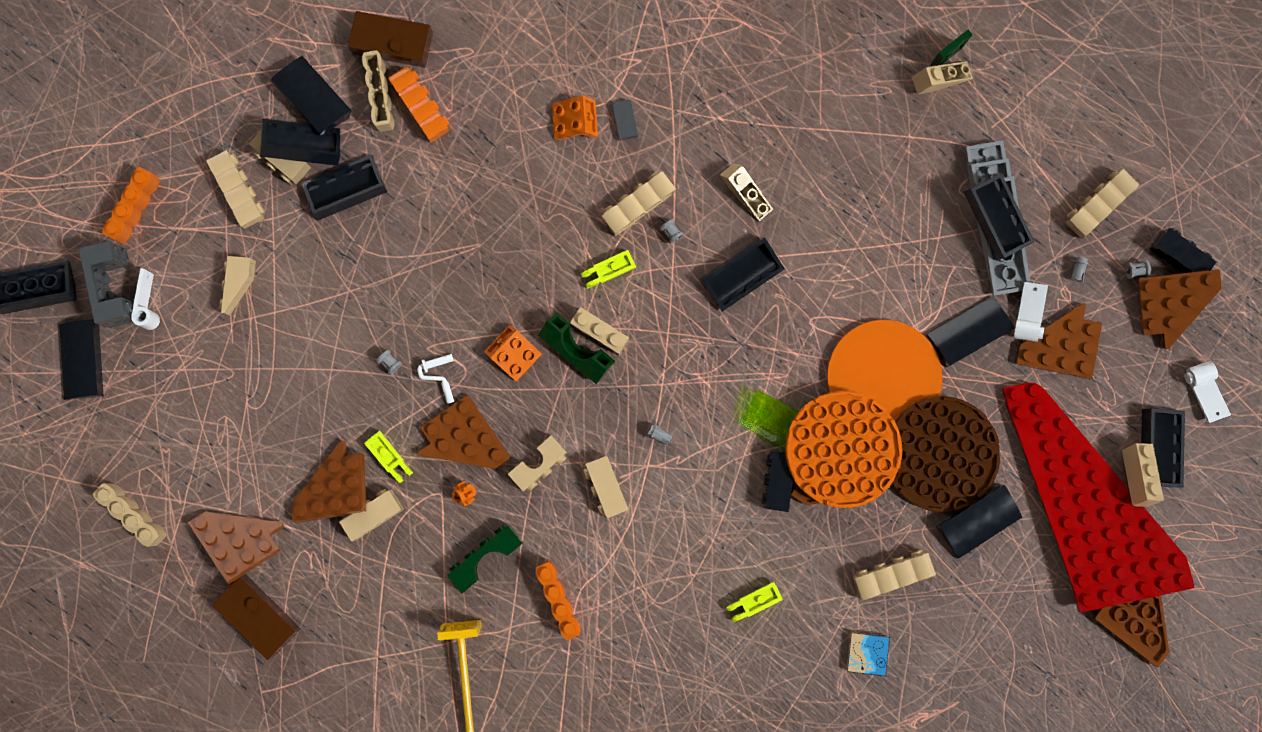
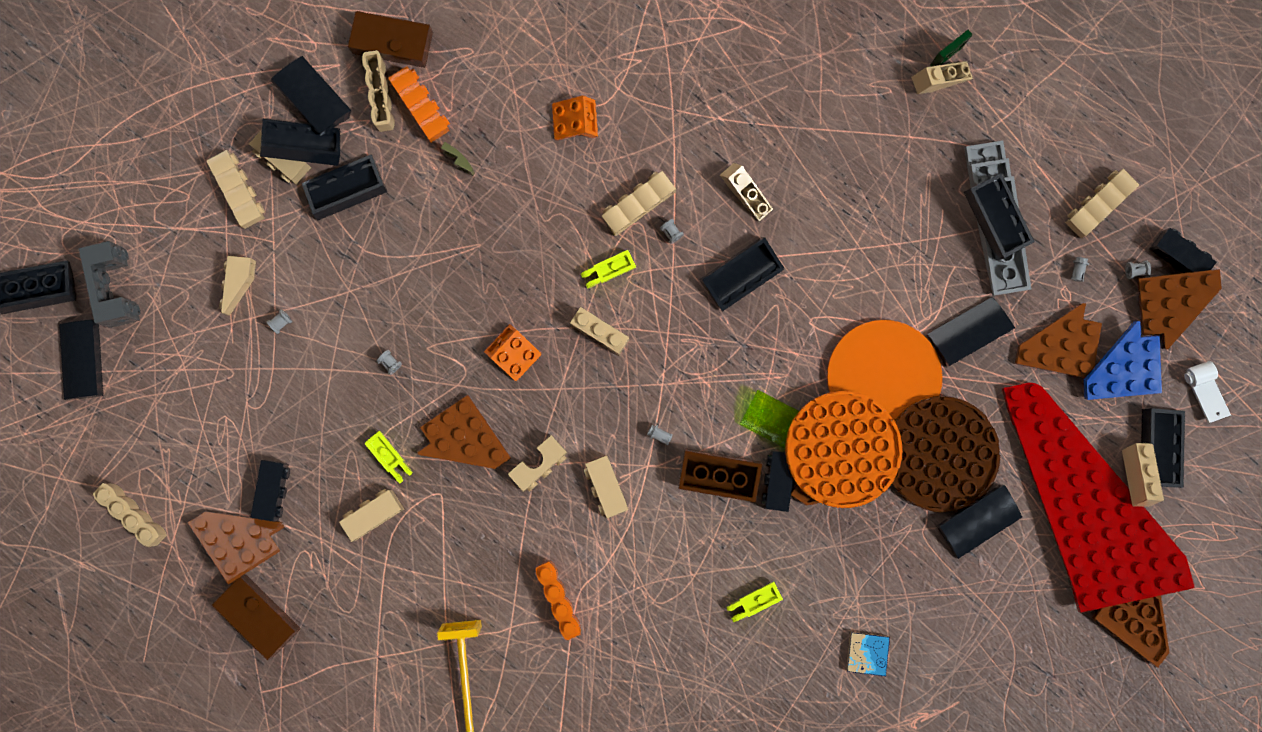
orange brick [102,167,160,244] -> none
white door [131,268,160,330] -> none
dark orange wing [292,441,366,523] -> none
white piece [417,354,454,404] -> none
dark green arch [447,525,524,594] -> none
orange gear [452,481,476,507] -> none
dark green arch [537,313,615,384] -> none
dark grey tile [612,99,638,141] -> none
tan brick [852,550,936,601] -> none
white door [1014,282,1048,342] -> none
none -> black brick [250,460,290,522]
none -> light grey bush [266,309,293,334]
none -> olive slope [441,142,475,176]
none -> reddish brown brick [678,448,762,503]
none -> blue wing [1084,321,1162,400]

